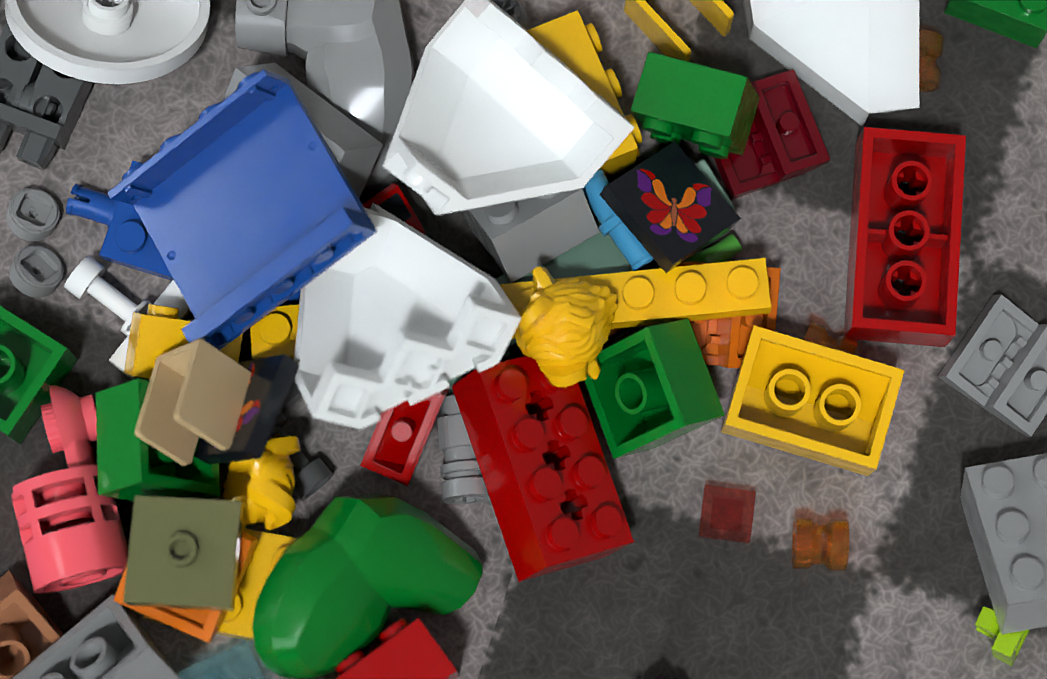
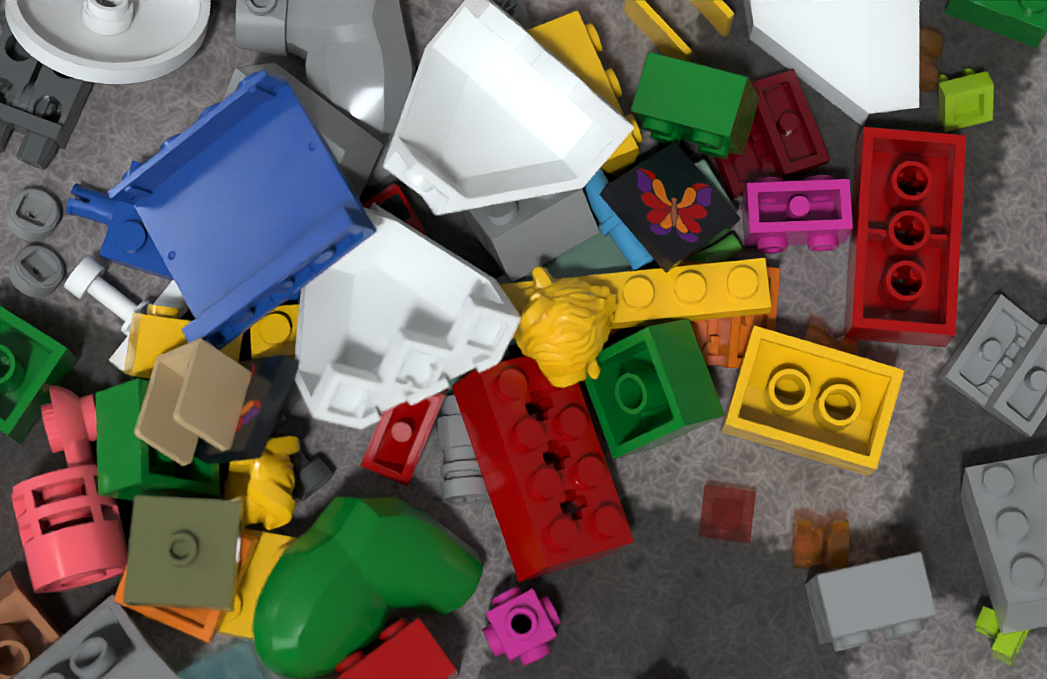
none -> dark pink brick [481,586,561,667]
none -> dark pink brick [741,175,853,254]
none -> light grey brick [805,552,937,652]
none -> lime tile [938,68,994,132]

